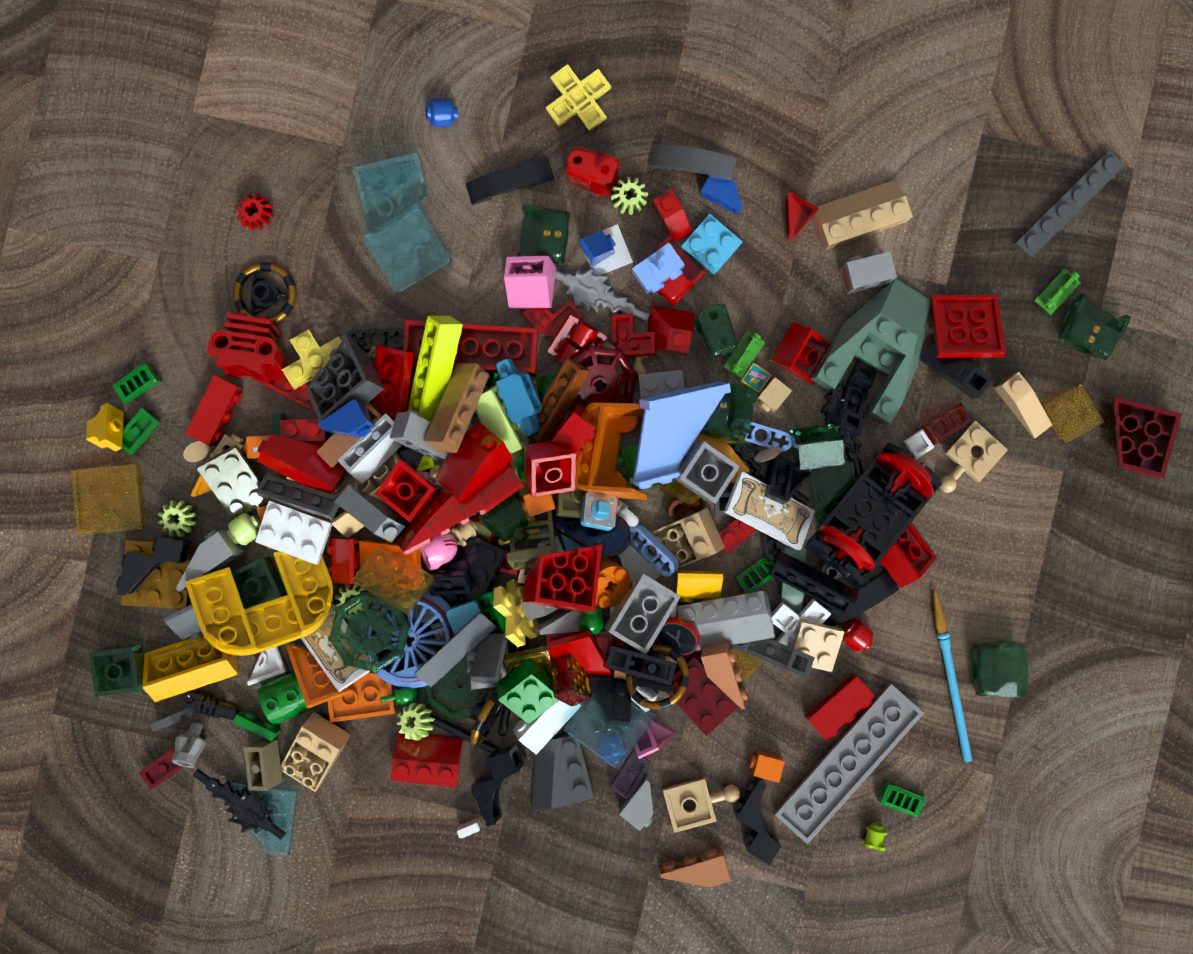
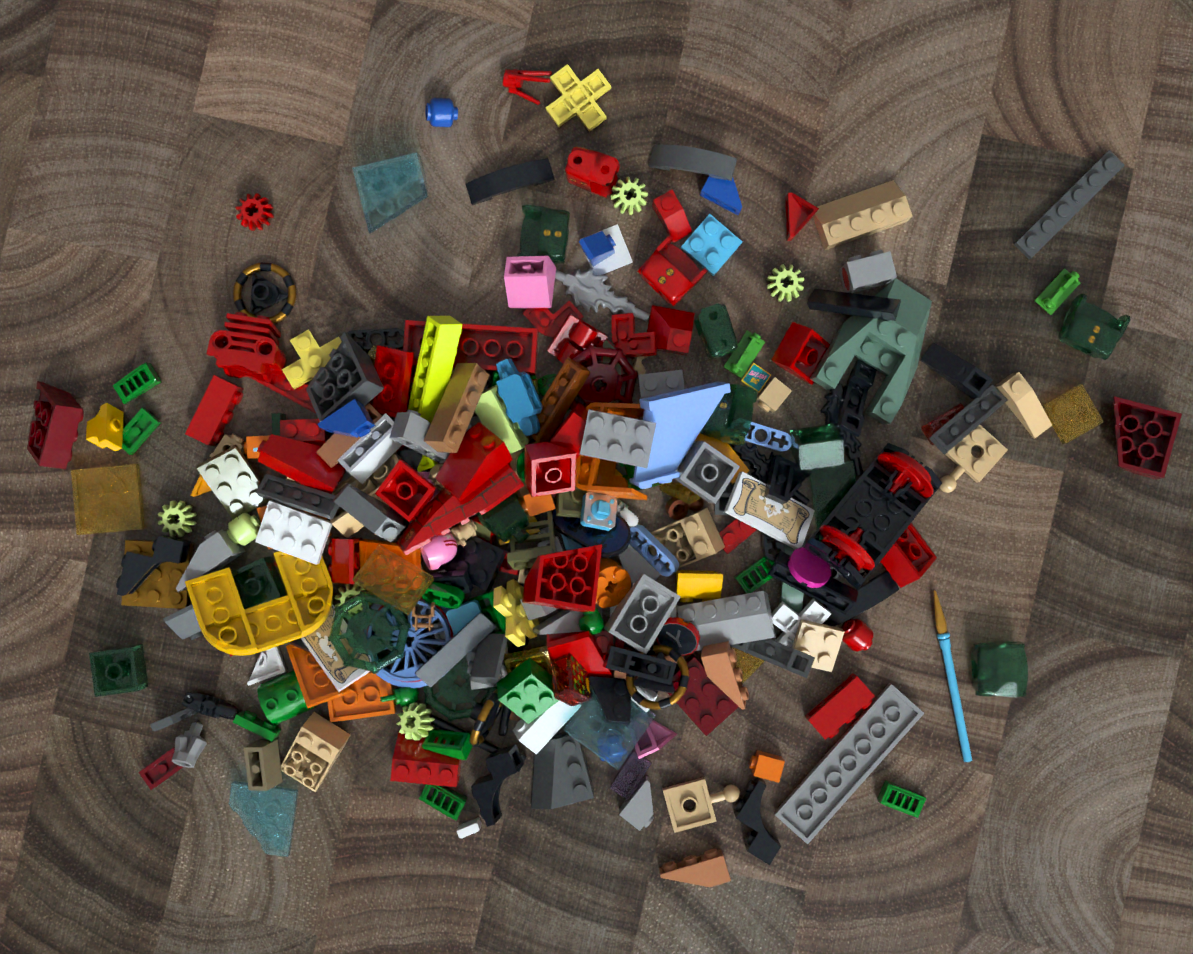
yellow slope [142,635,238,702] -> none
tan sticker [183,441,210,462] -> none
black piece [193,769,286,840] -> none
clear light blue plate [362,203,452,294] -> none
light blue brick [632,243,685,294] -> none
tan sticker [754,447,781,462] -> none
lime brick [862,823,888,851] -> none
white tile [902,429,934,459] -> none
red plate [930,295,1006,358] -> none
none -> dark red wedge [27,381,84,469]
none -> medium nougat piece [412,602,435,631]
none -> green slope [419,784,468,821]
none -> green beam [421,582,465,609]
none -> green slope [422,729,472,760]
none -> red plant [503,69,552,105]
none -> light grey plate [580,409,657,468]
none -> yellowish green gear [767,264,804,302]
none -> dark pink tile [788,547,831,588]
none -> black slope [807,289,901,321]
none -> dark grey plate [929,384,1008,455]

